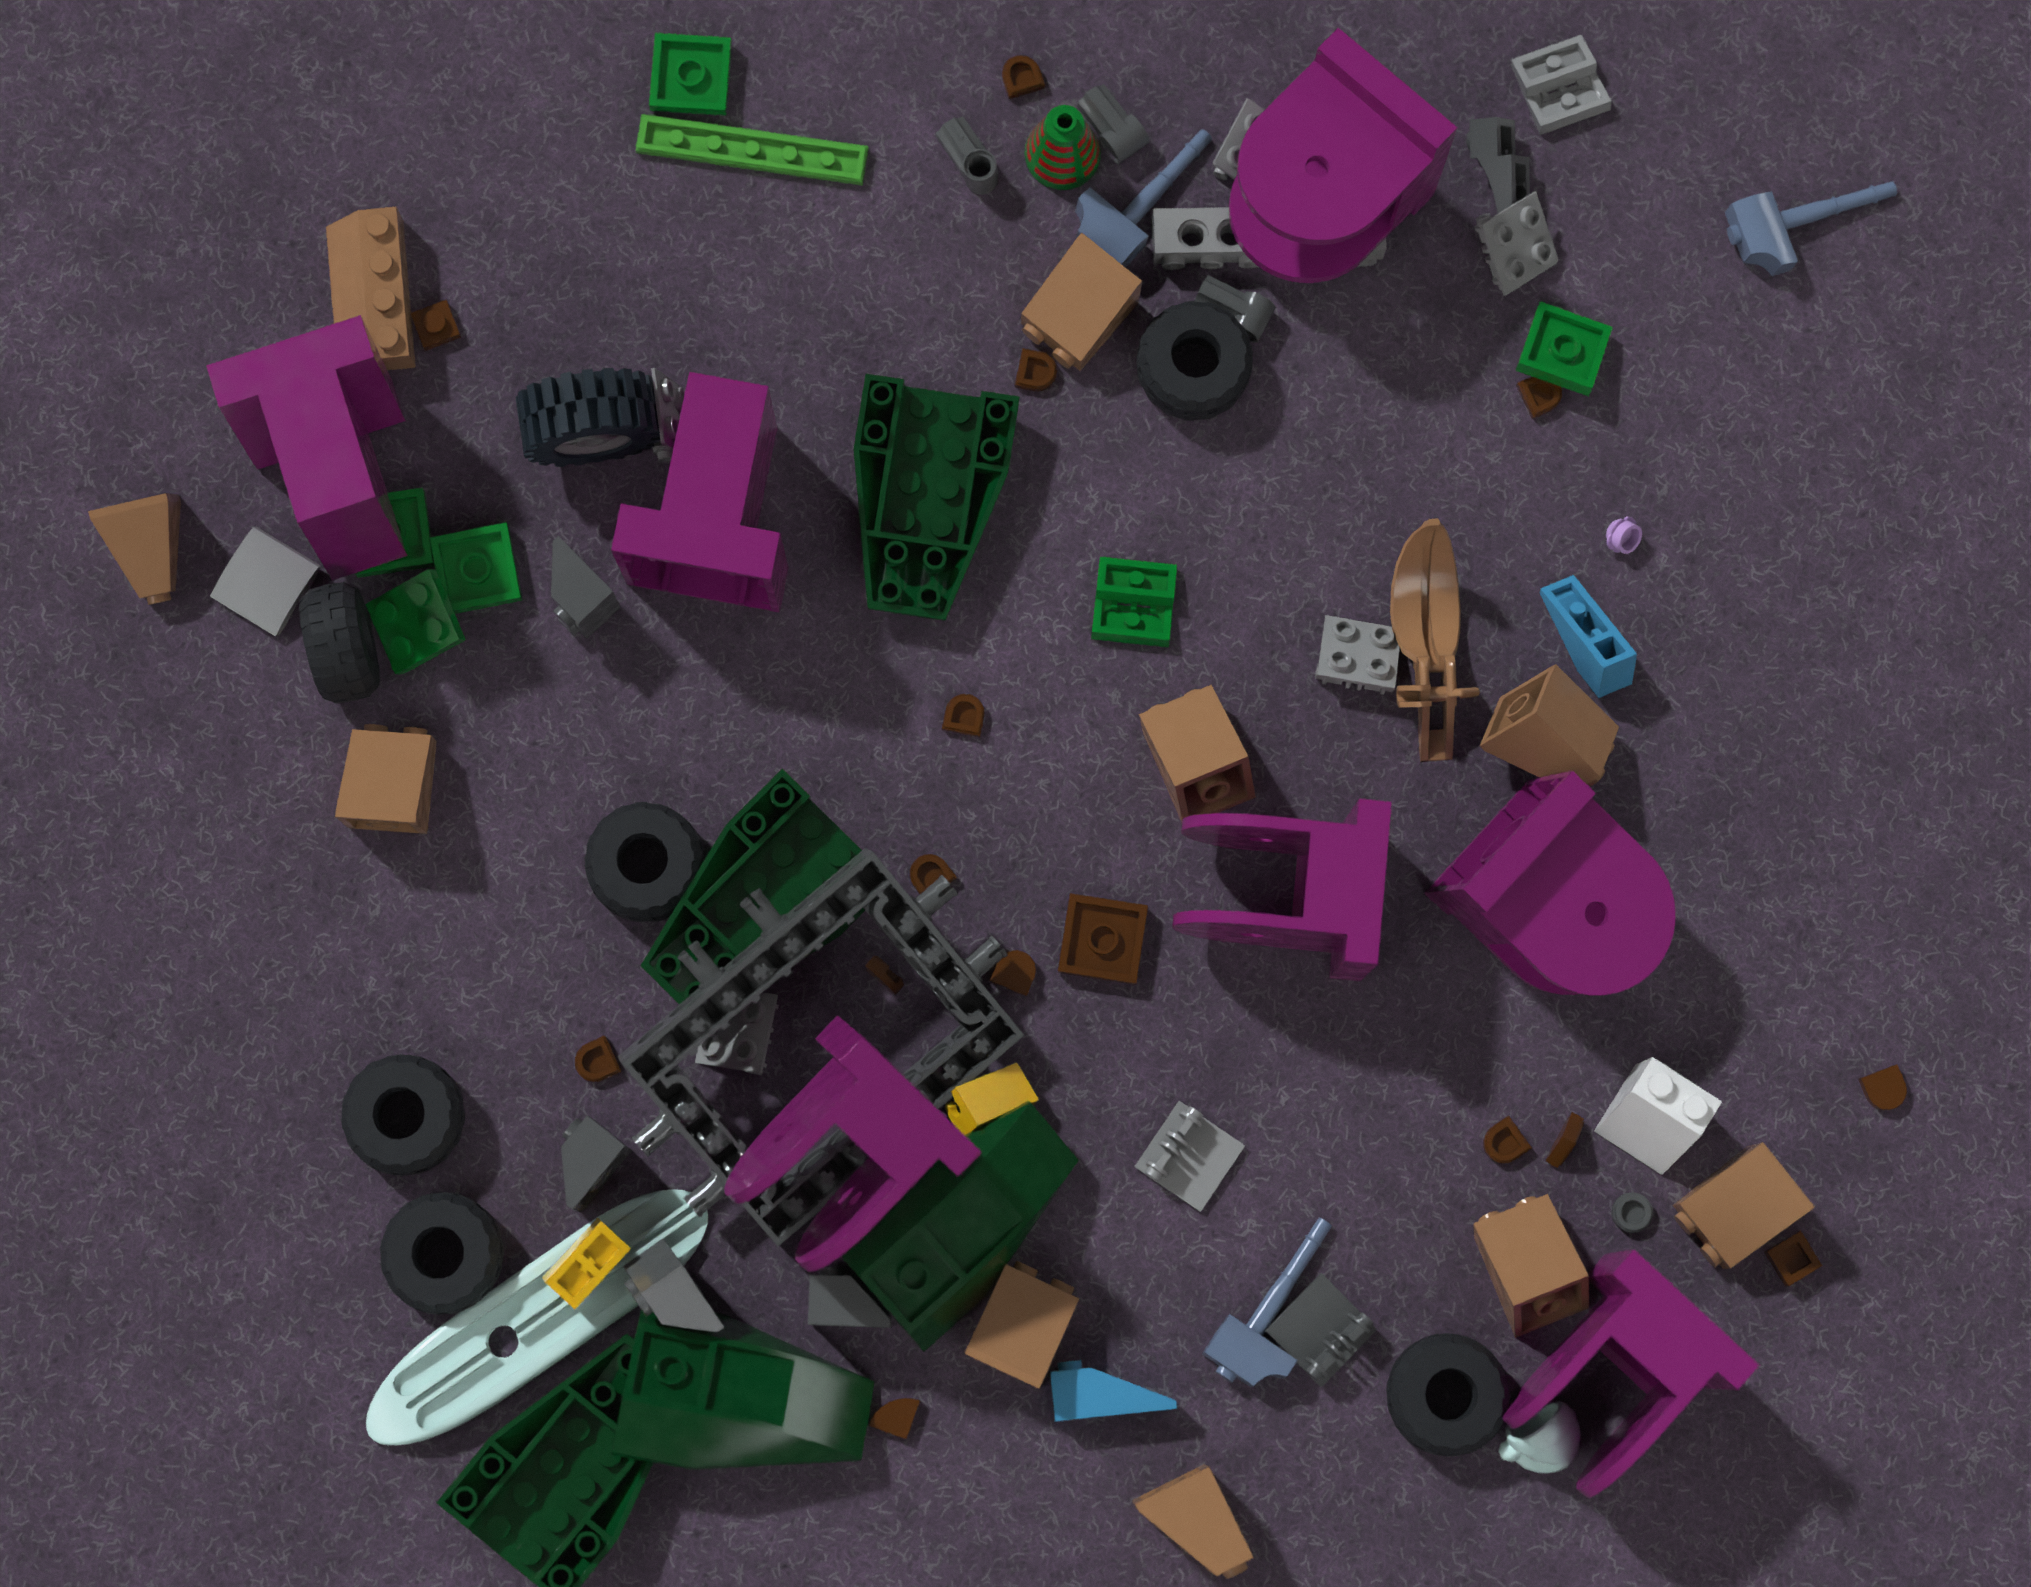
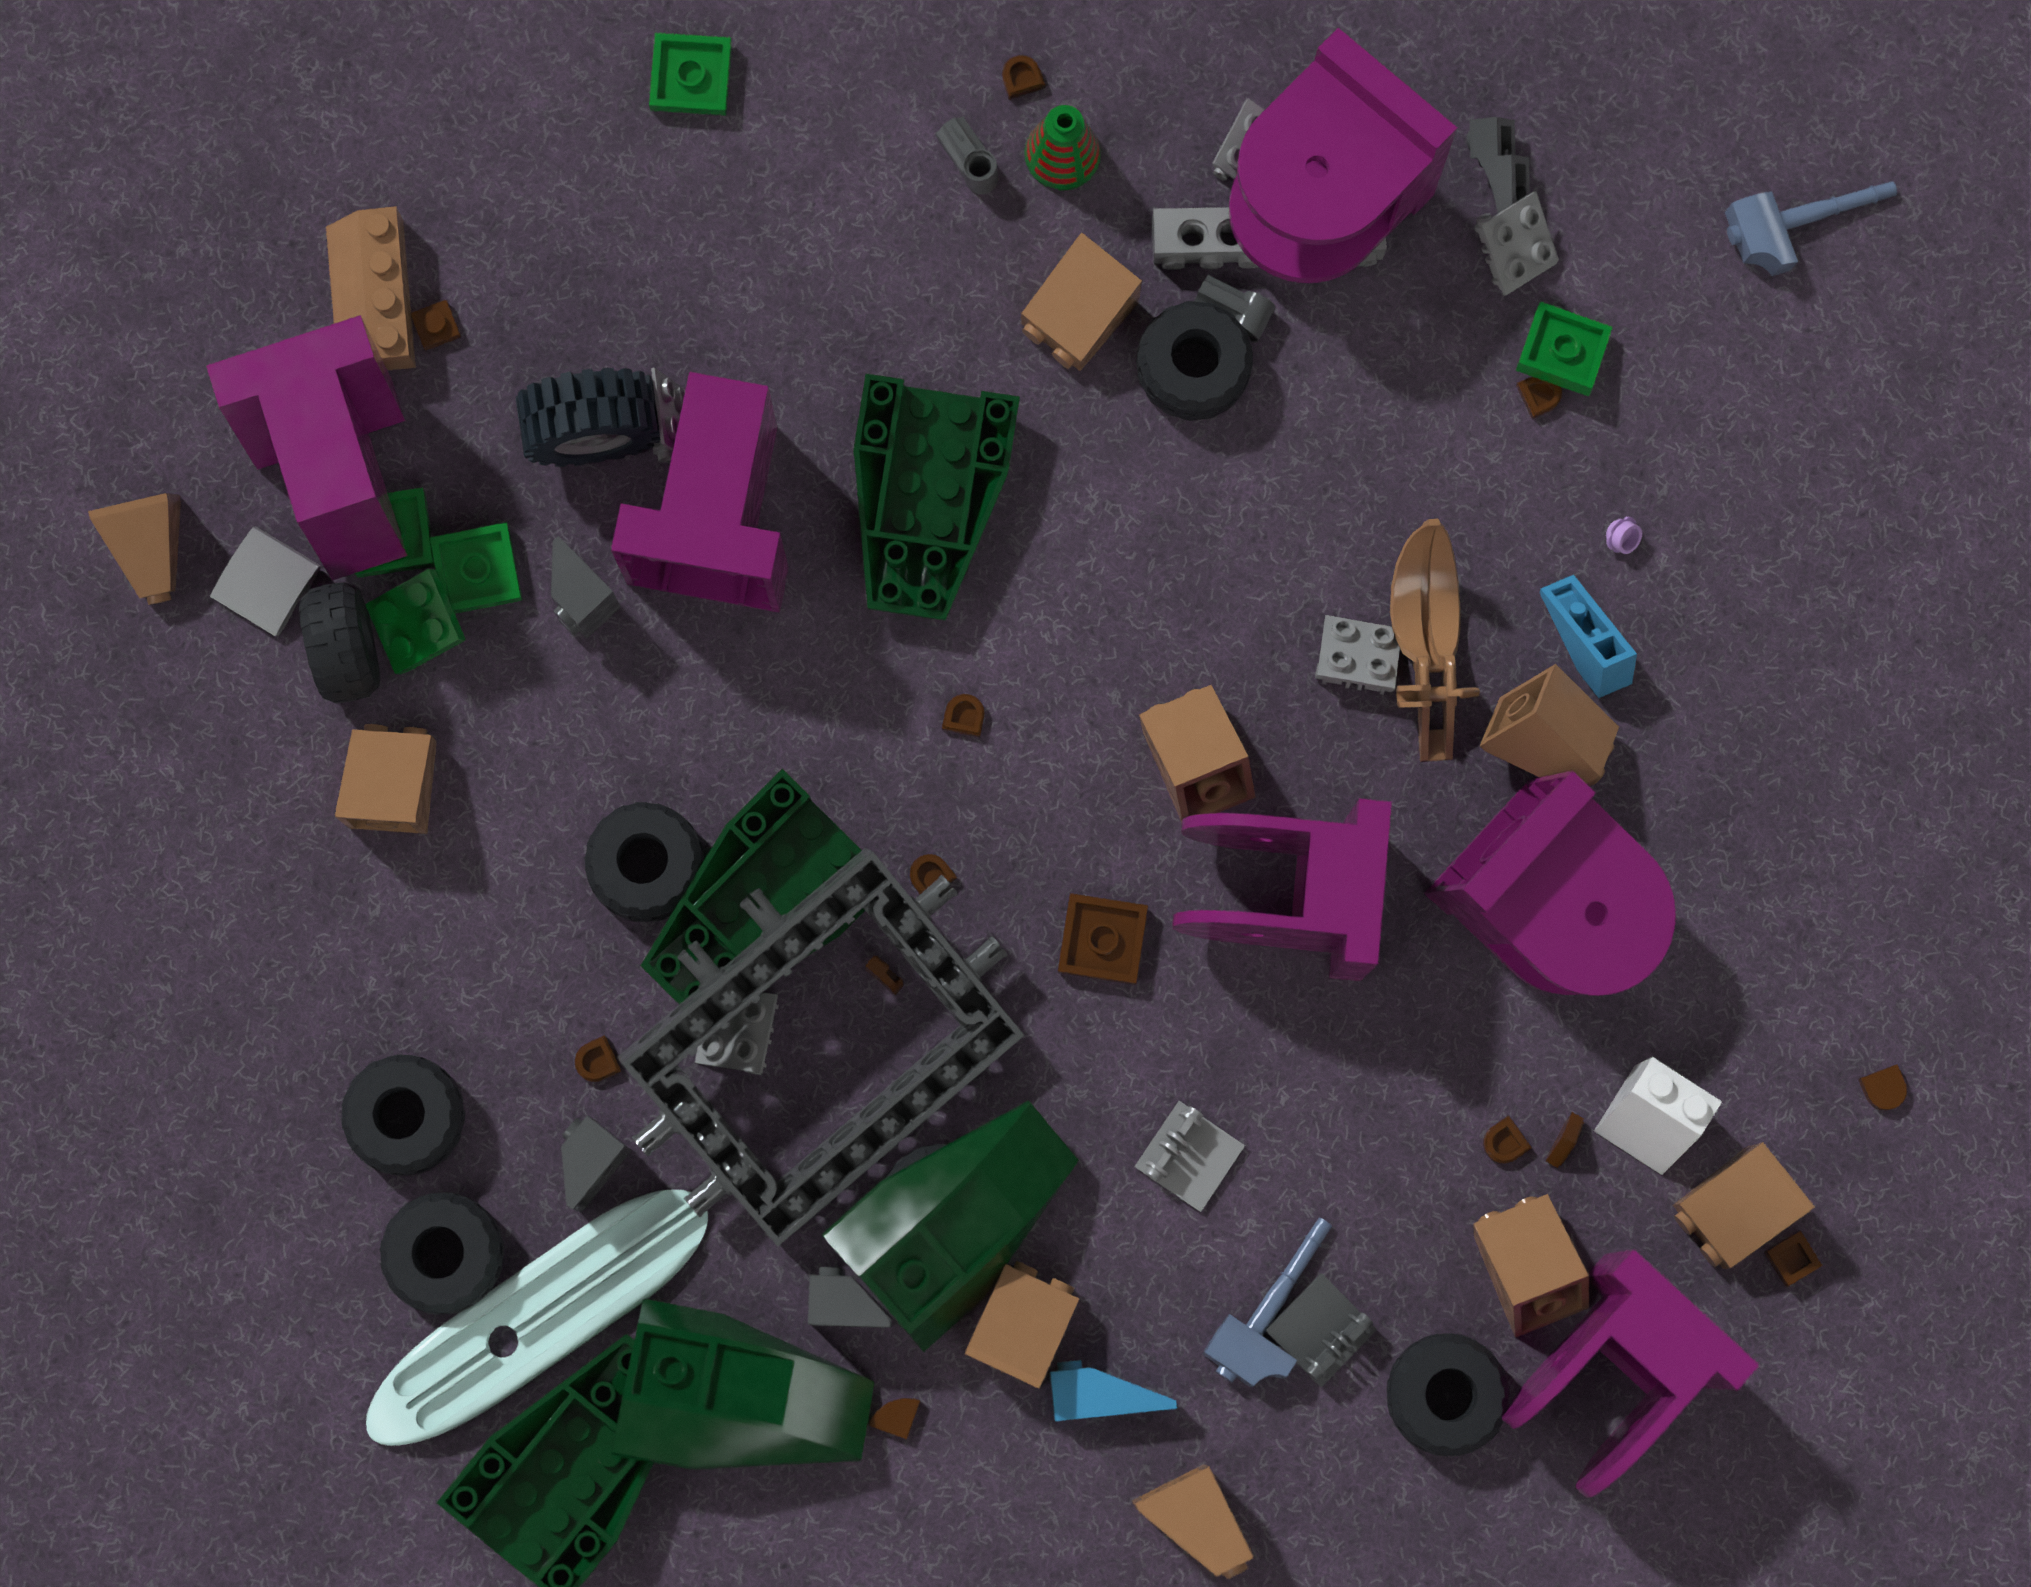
yellow hinge [542,1218,631,1309] -> none
dark grey slope [623,1239,724,1332] -> none
bright green tile [636,114,868,185] -> none
magenta piece [724,1015,981,1272] -> none
yellow hinge [945,1062,1039,1135] -> none
reddish brown tile [990,950,1036,997] -> none
reddish brown tile [1015,348,1057,391] -> none
sand blue piece [1075,129,1212,268] -> none
dark grey piece [1077,84,1150,165] -> none
green slope [1091,556,1177,648] -> none
light aqua piece [1498,1401,1581,1473] -> none
light grey slope [1511,35,1612,135] -> none
dark grey tile [1611,1192,1653,1233] -> none

